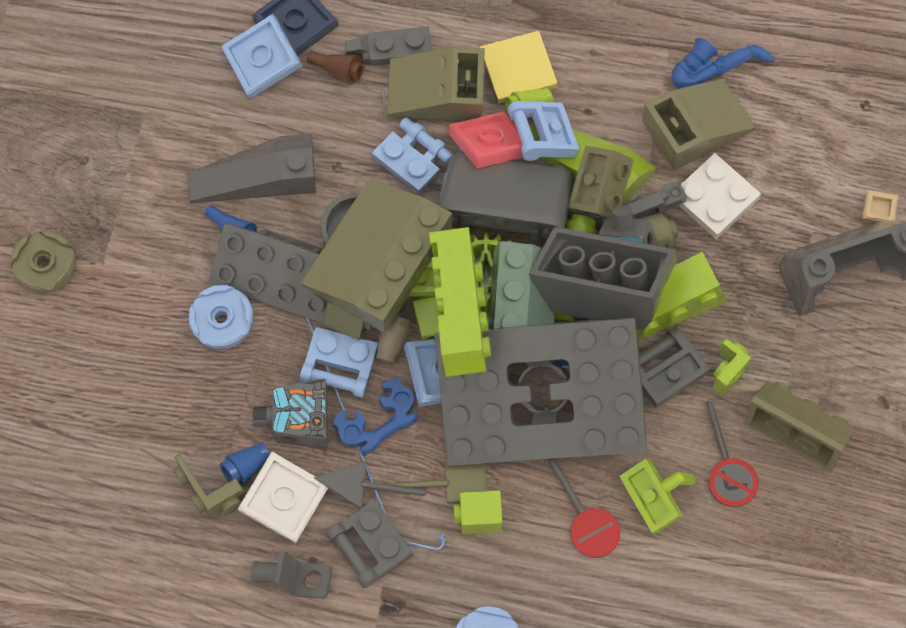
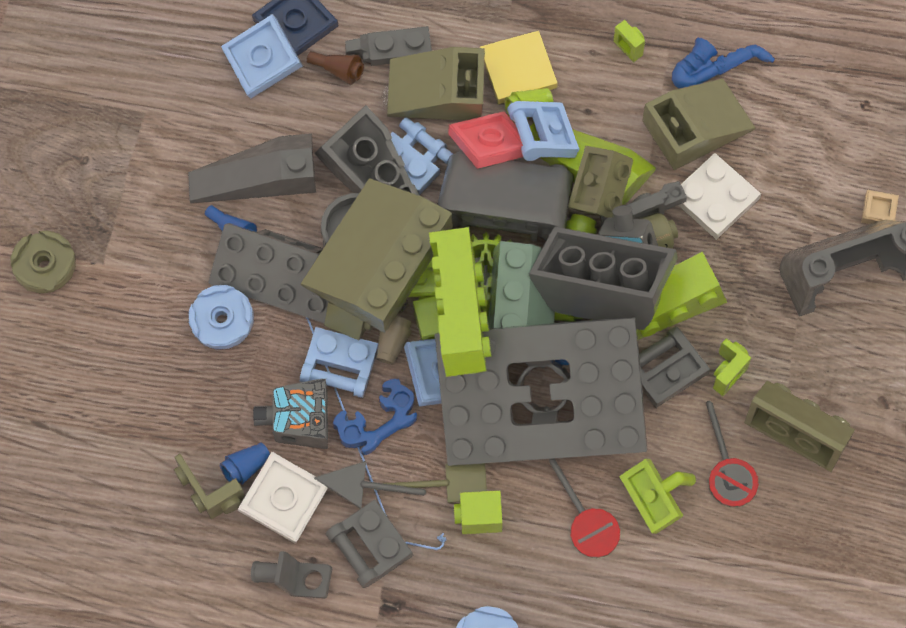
none -> dark grey wedge [314,105,419,195]
none -> lime plate [613,20,645,62]

